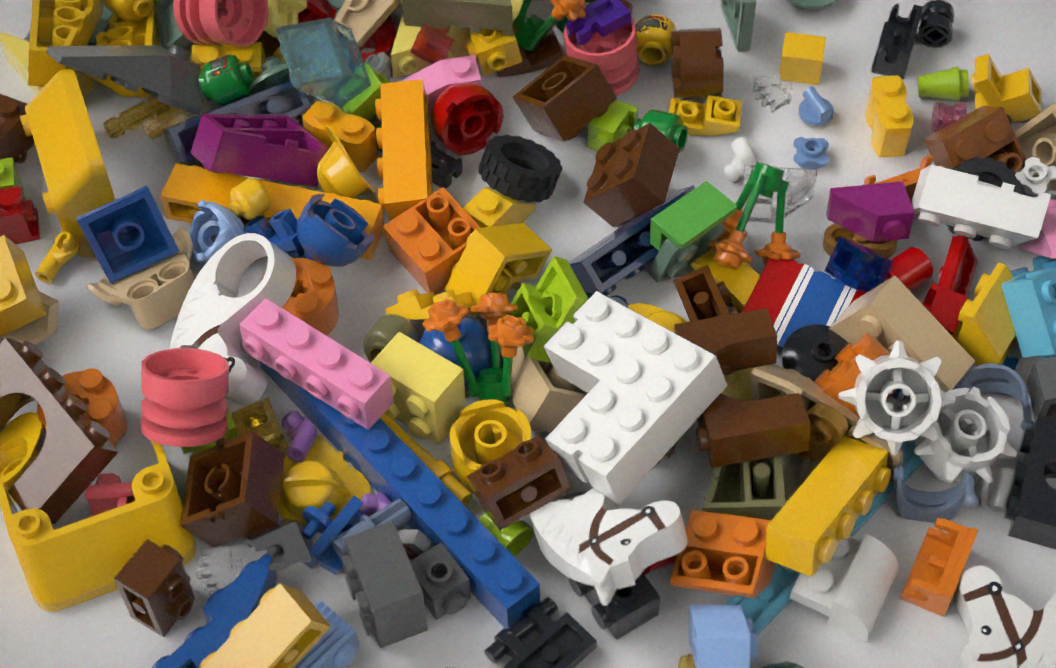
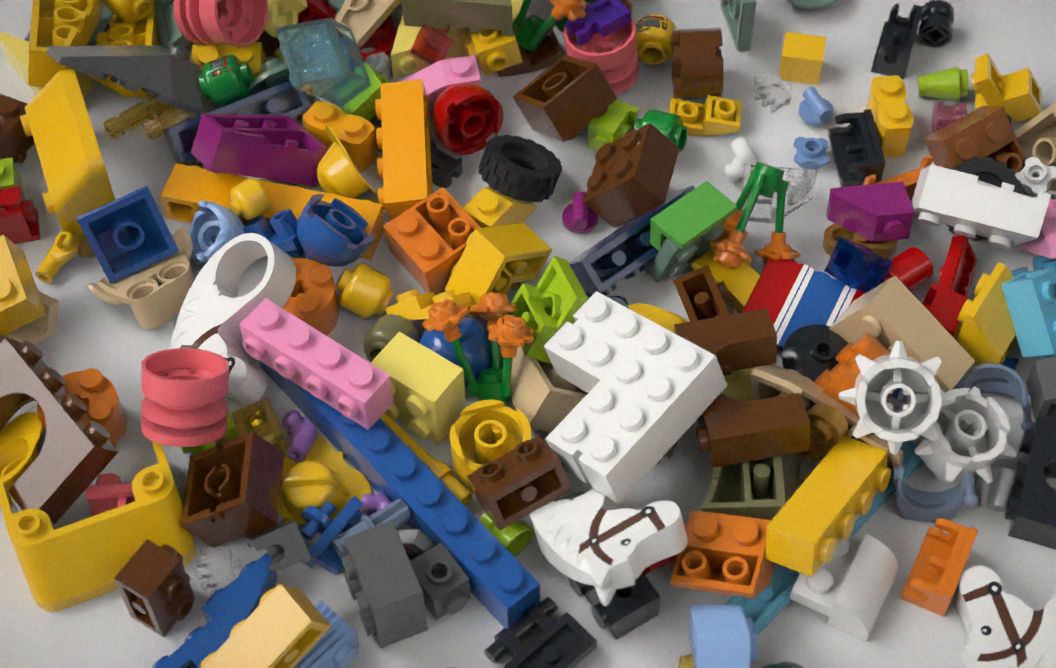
none -> yellow head [335,263,394,319]
none -> magenta plate [562,191,598,233]
none -> black hinge [828,109,886,187]

